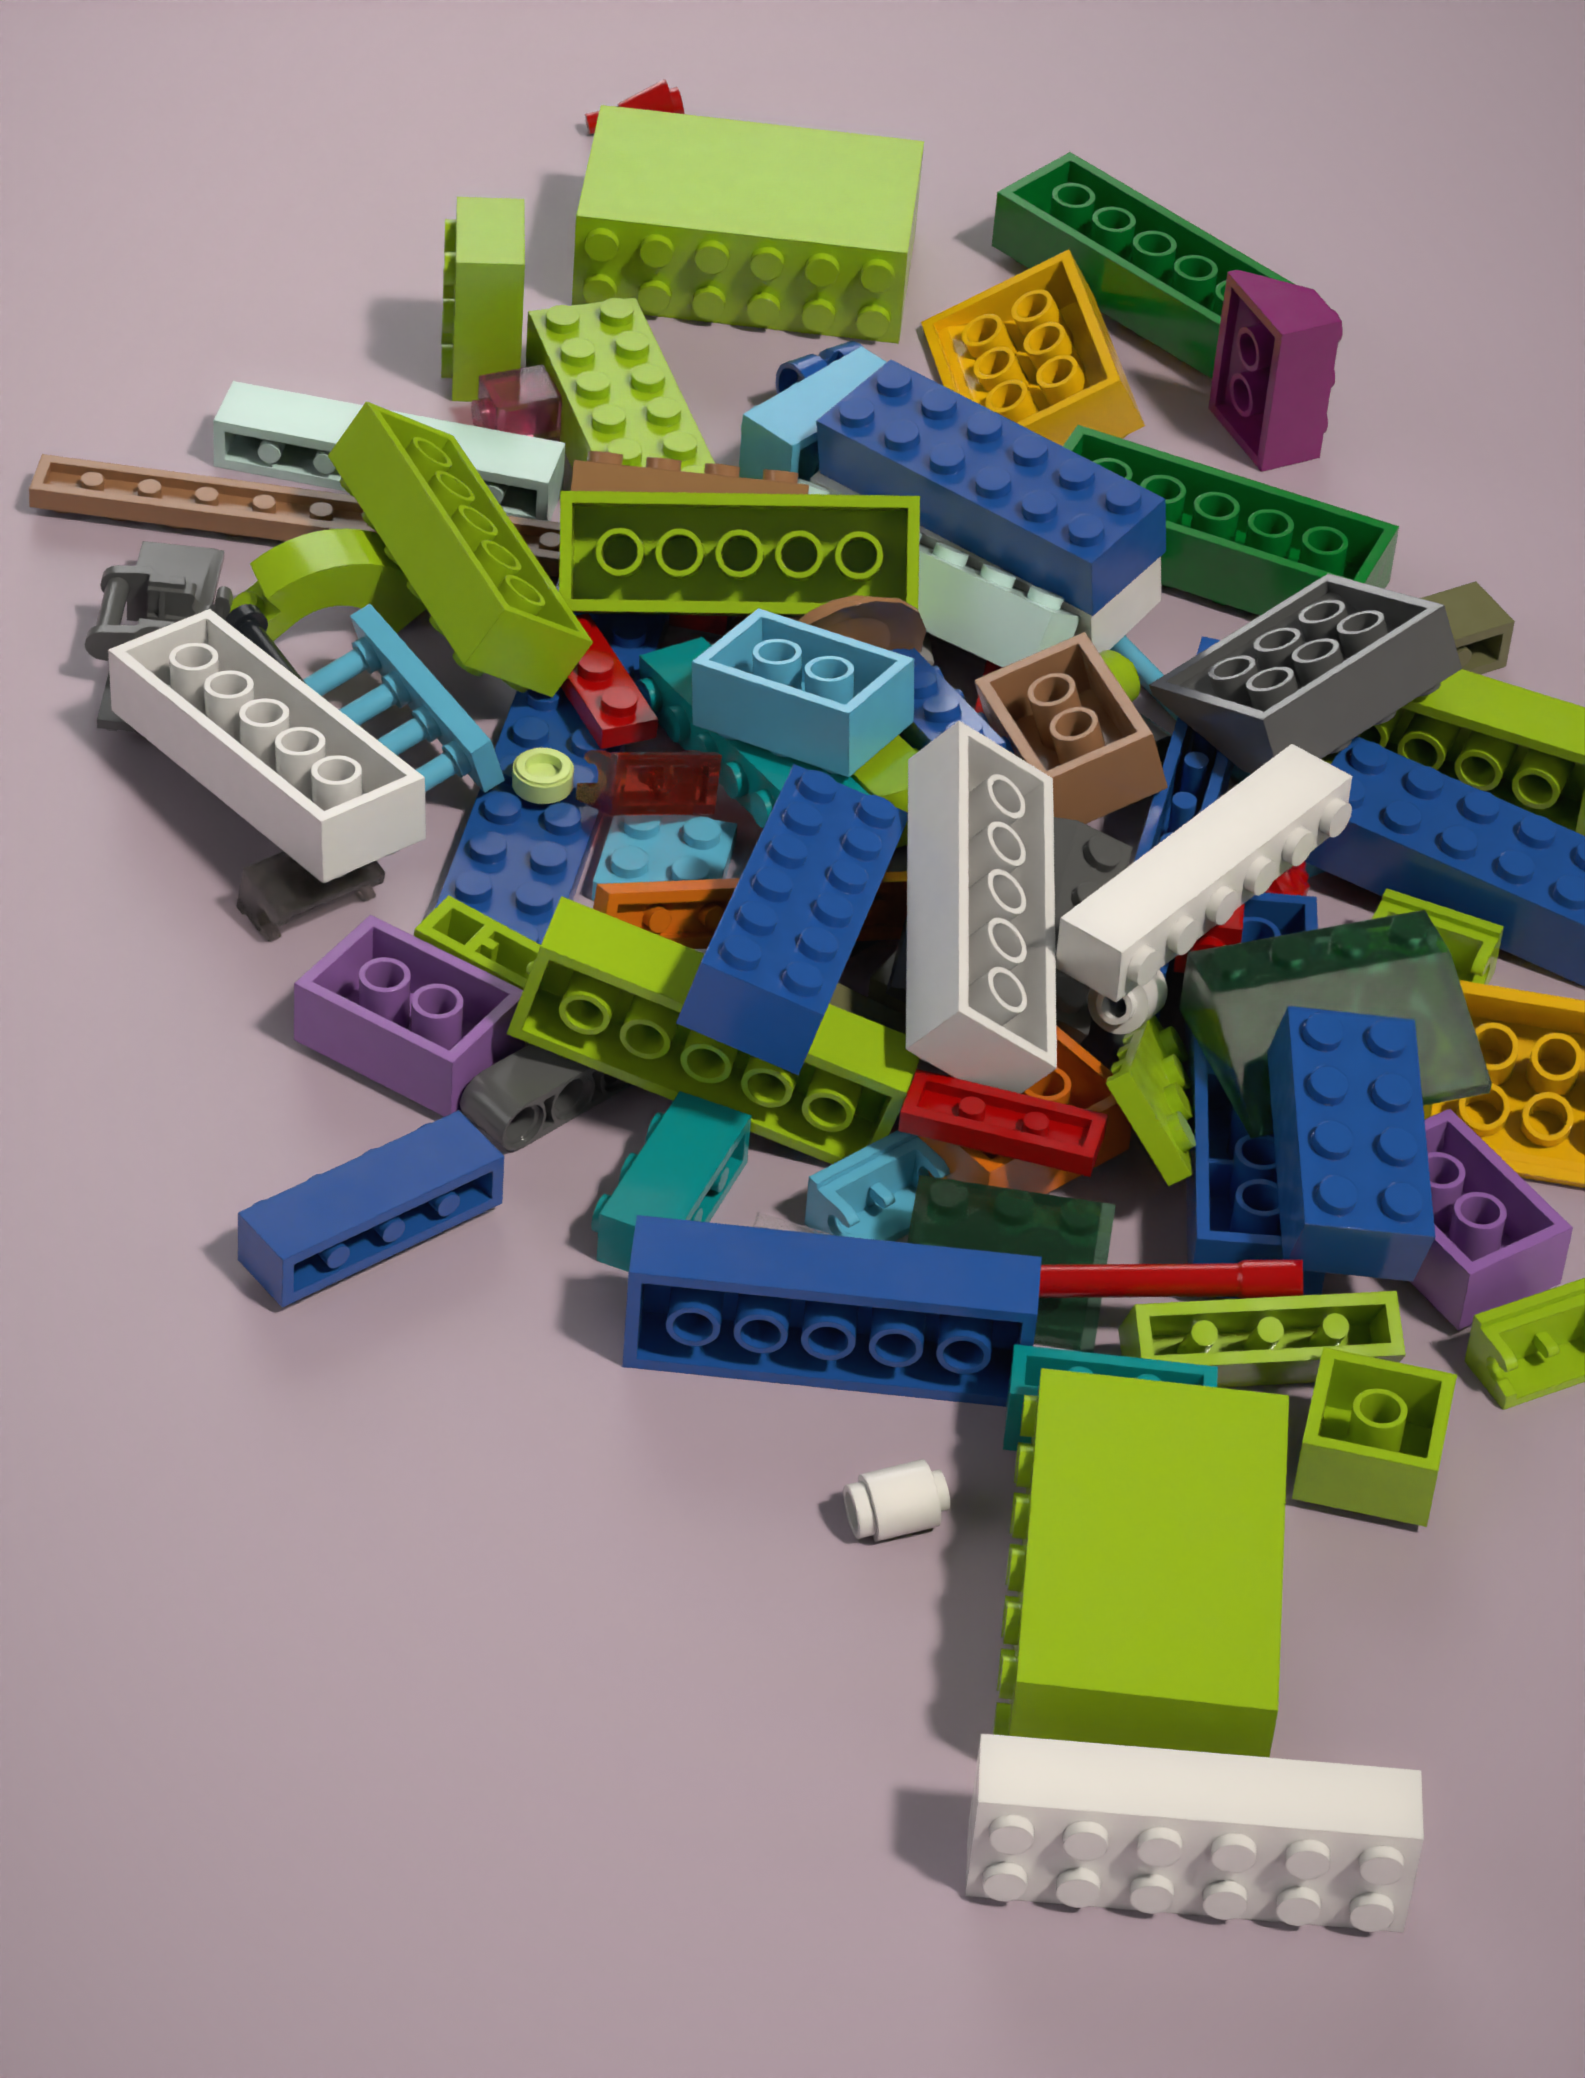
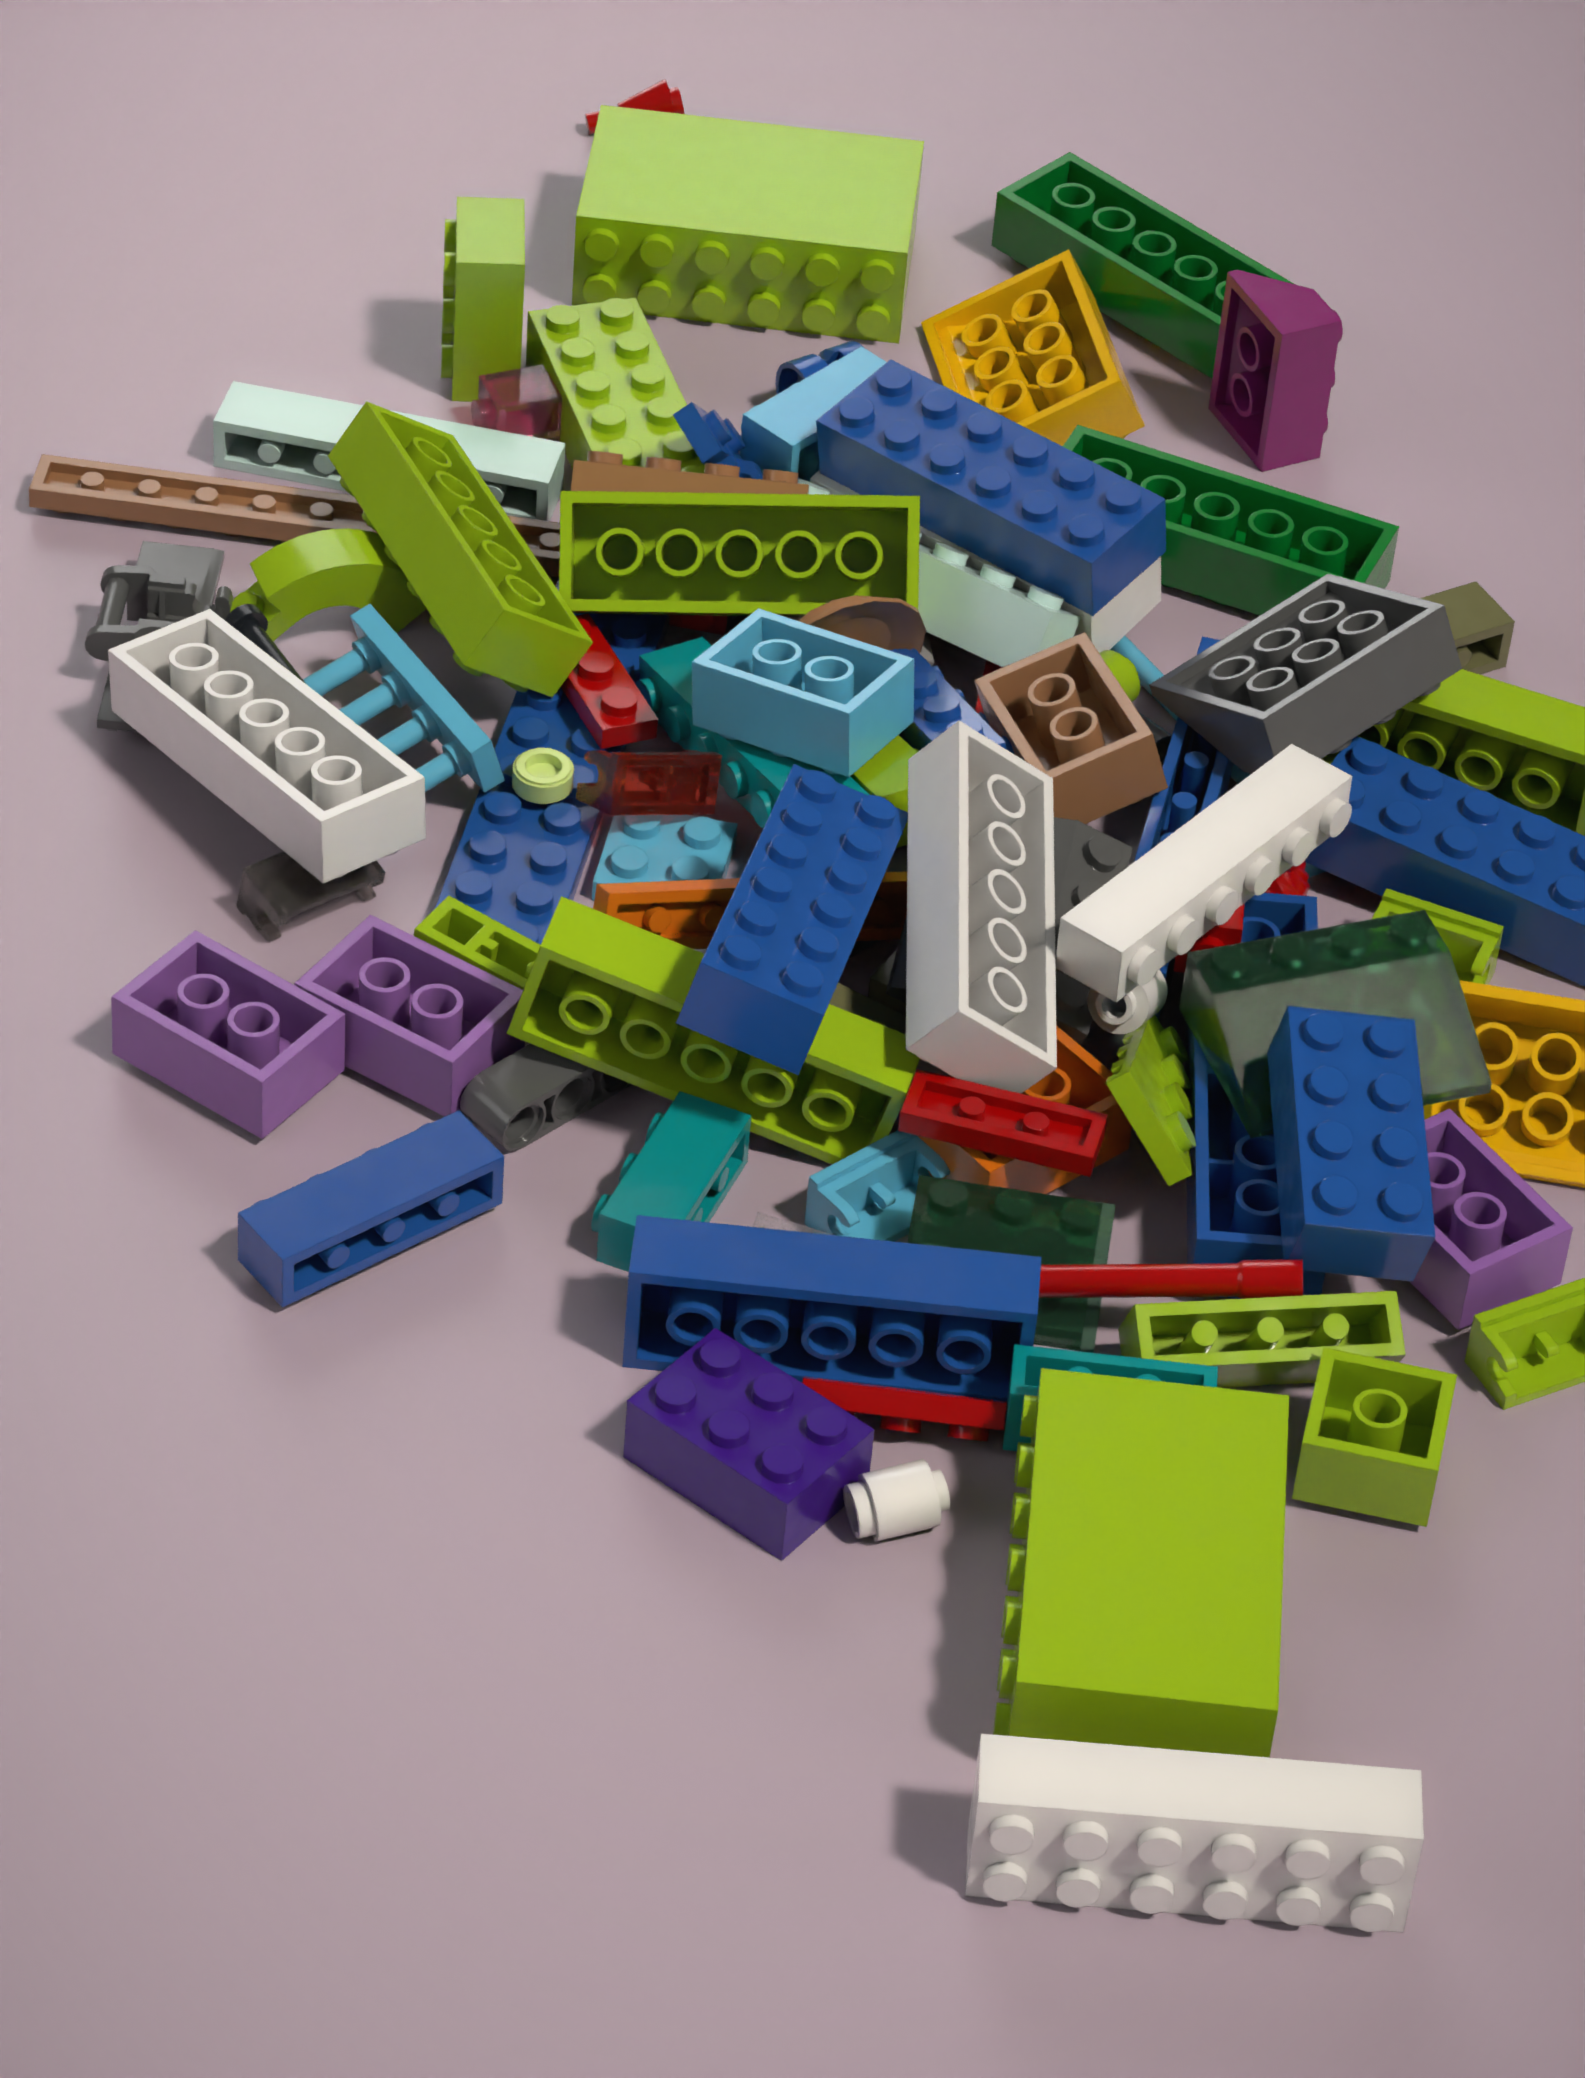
none -> medium lavender brick [111,930,345,1139]
none -> dark purple brick [623,1328,875,1561]
none -> blue hinge [673,402,763,480]
none -> red plate [802,1376,1007,1441]

